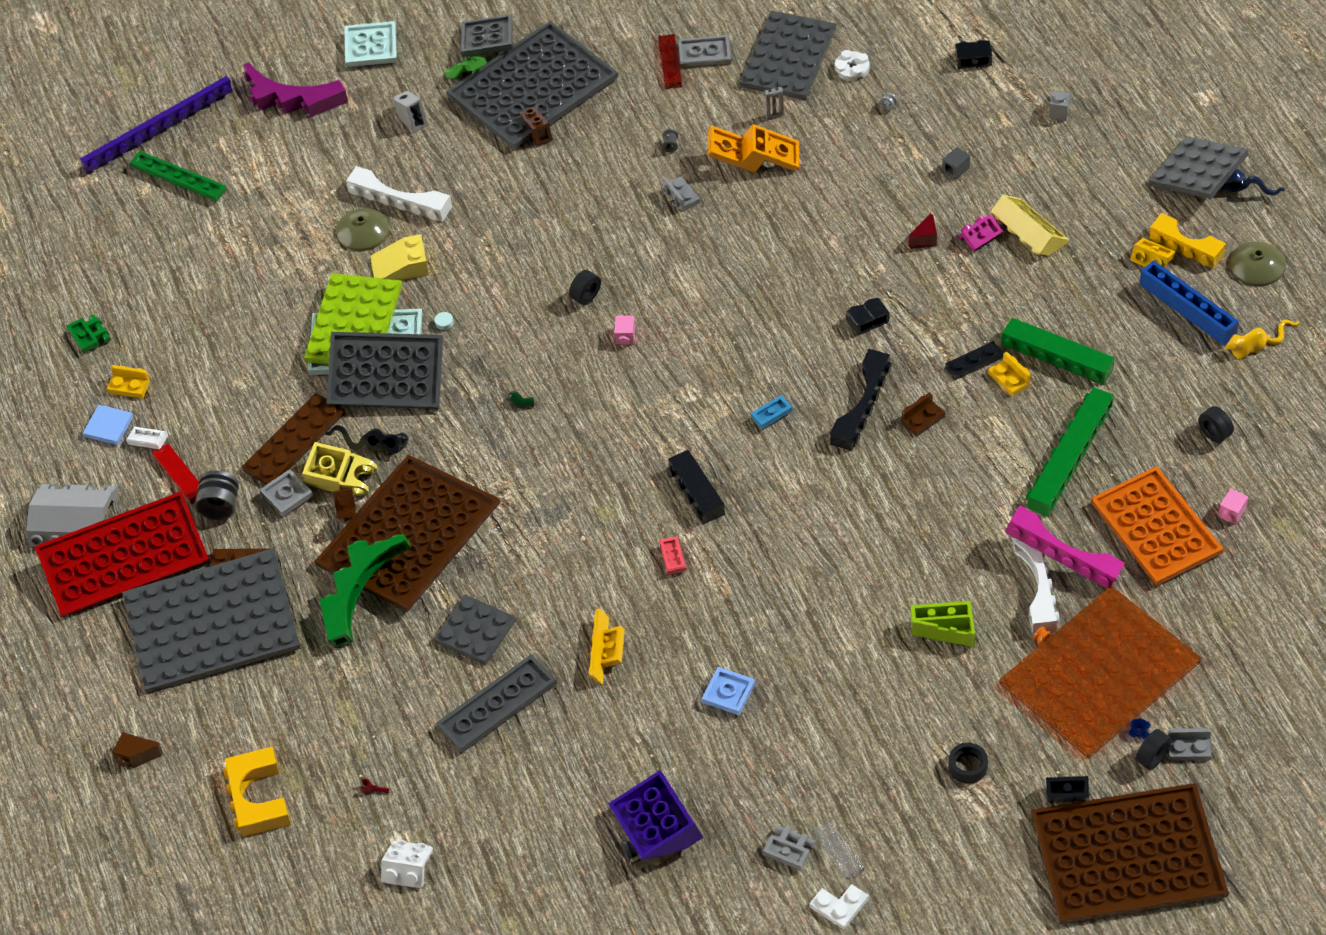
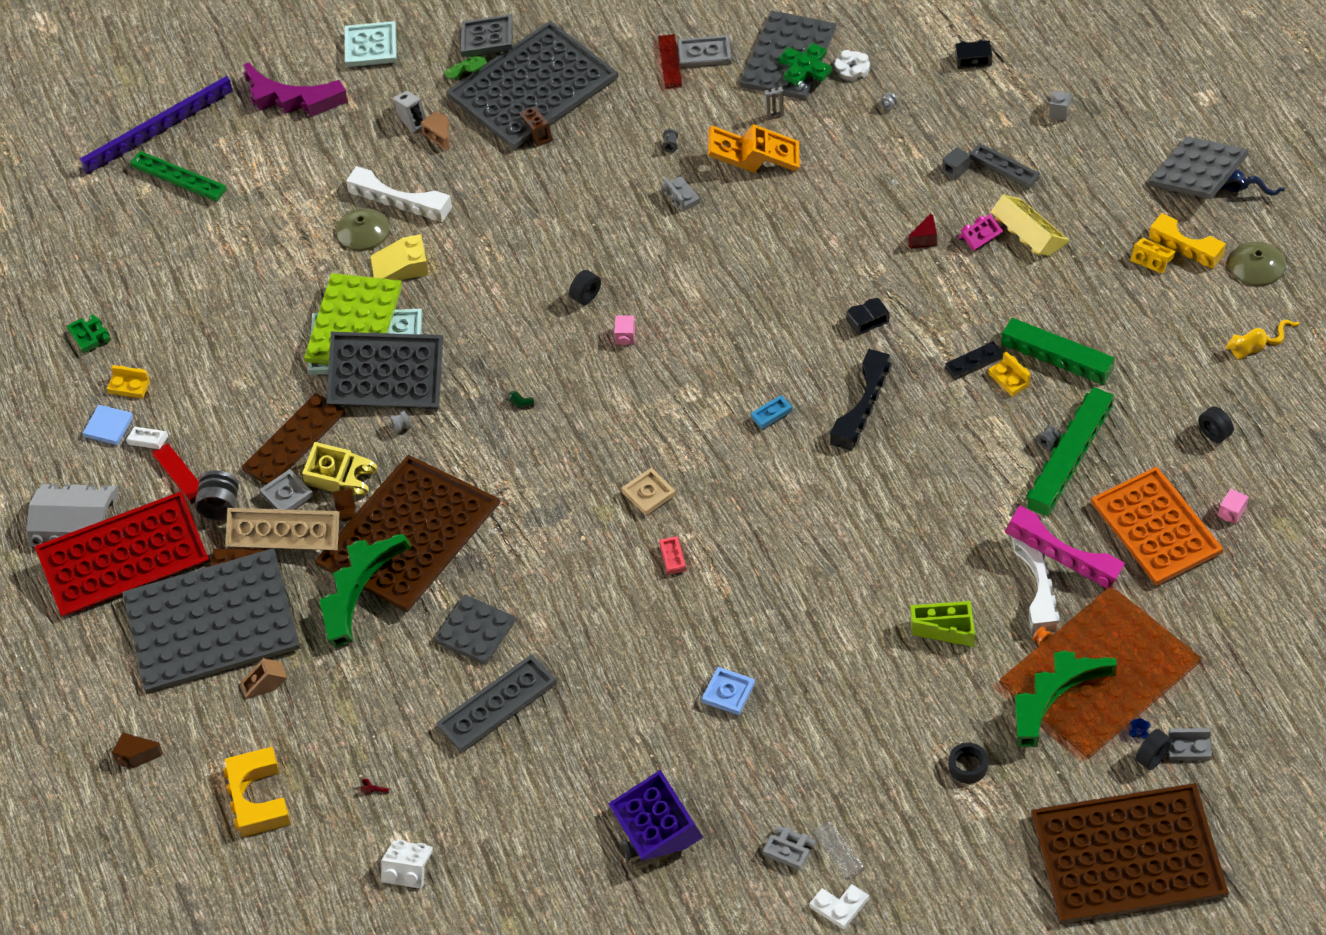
black animal [325,425,409,453] -> none
light aqua tile [435,312,454,330] -> none
yellow bracket [588,608,625,685] -> none
black brick [667,450,725,524] -> none
reddish brown bracket [902,392,945,437] -> none
black brick [1046,776,1090,803] -> none
blue brick [1140,260,1239,345] -> none
none -> tan plate [225,508,340,550]
none -> medium nougat slope [241,658,287,699]
none -> light grey wheel [390,411,411,433]
none -> medium nougat slope [421,111,450,150]
none -> tan plate [621,467,676,516]
none -> green plate [779,43,832,86]
none -> dark grey plate [970,143,1040,189]
none -> green arch [1015,651,1117,747]
none -> dark grey wheel [1036,425,1061,450]

